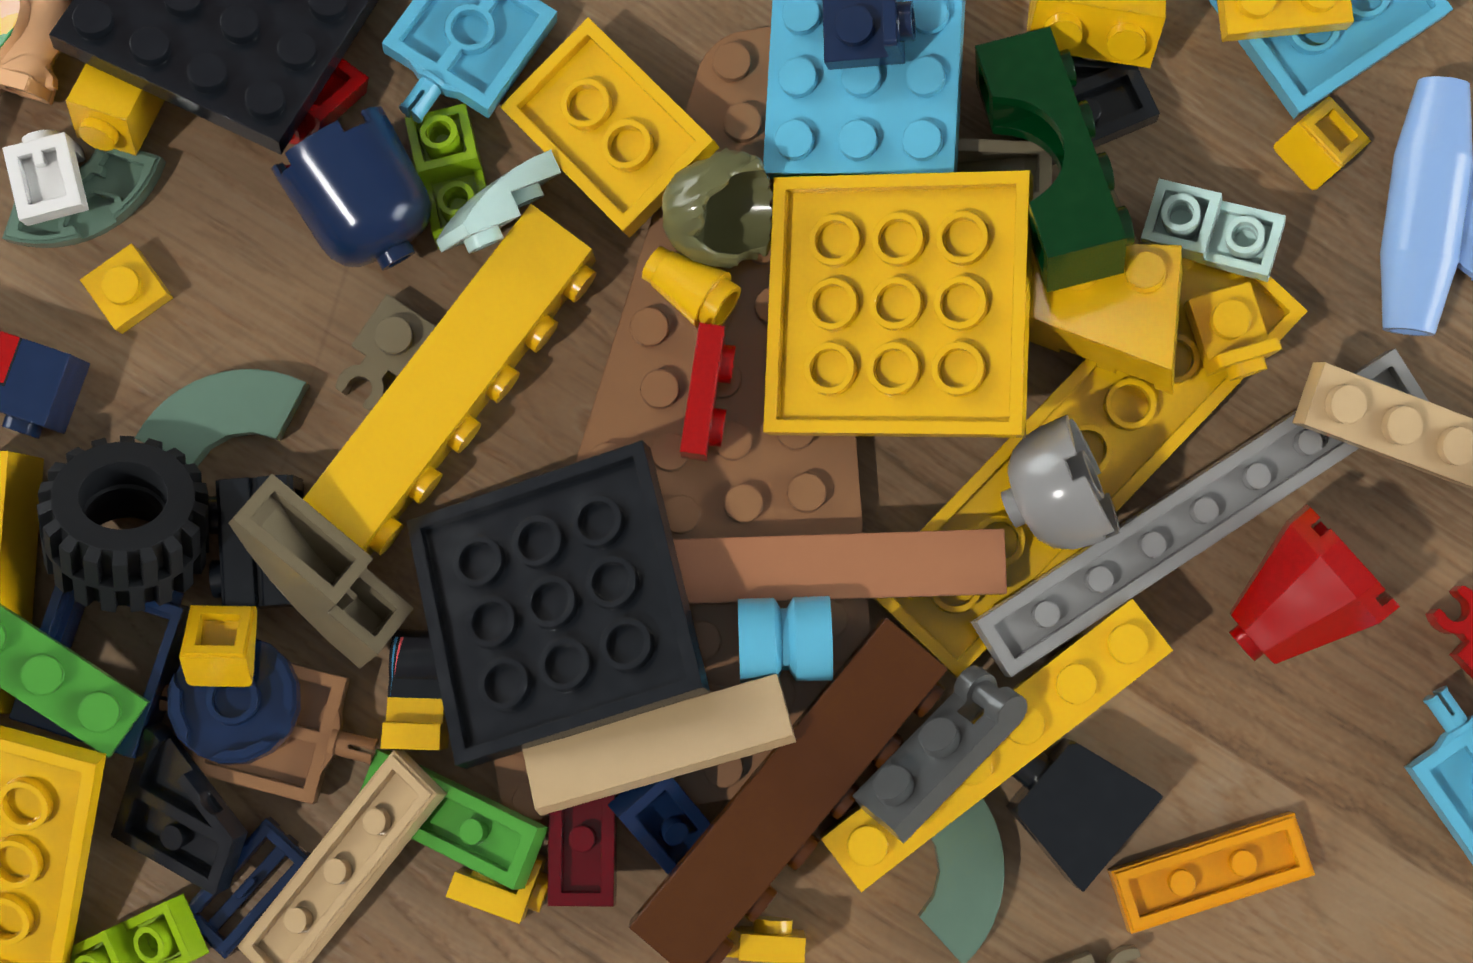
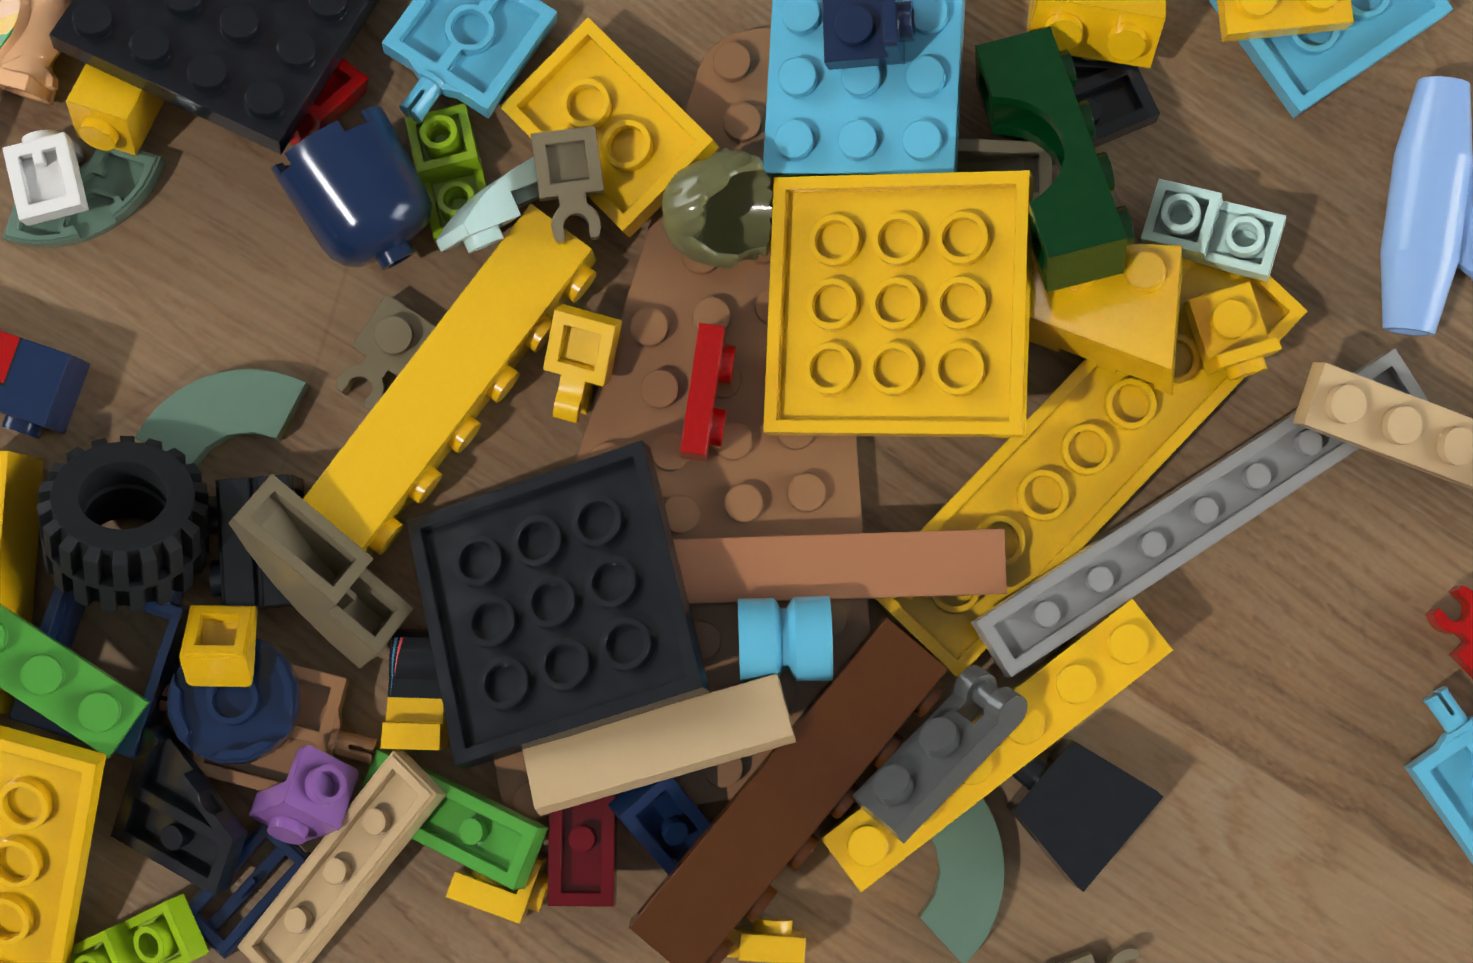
yellow plate [80,243,173,334] -> none
yellow cone [642,246,741,328] -> none
light grey cylinder [1001,415,1120,550] -> none
light orange tile [1107,811,1315,934] -> none
red cone [1229,504,1400,664] -> none
yellow slope [1273,96,1371,190] -> none
none -> medium lavender bracket [248,745,359,845]
none -> dark tan plate [531,126,604,245]
none -> yellow plate [543,304,623,424]

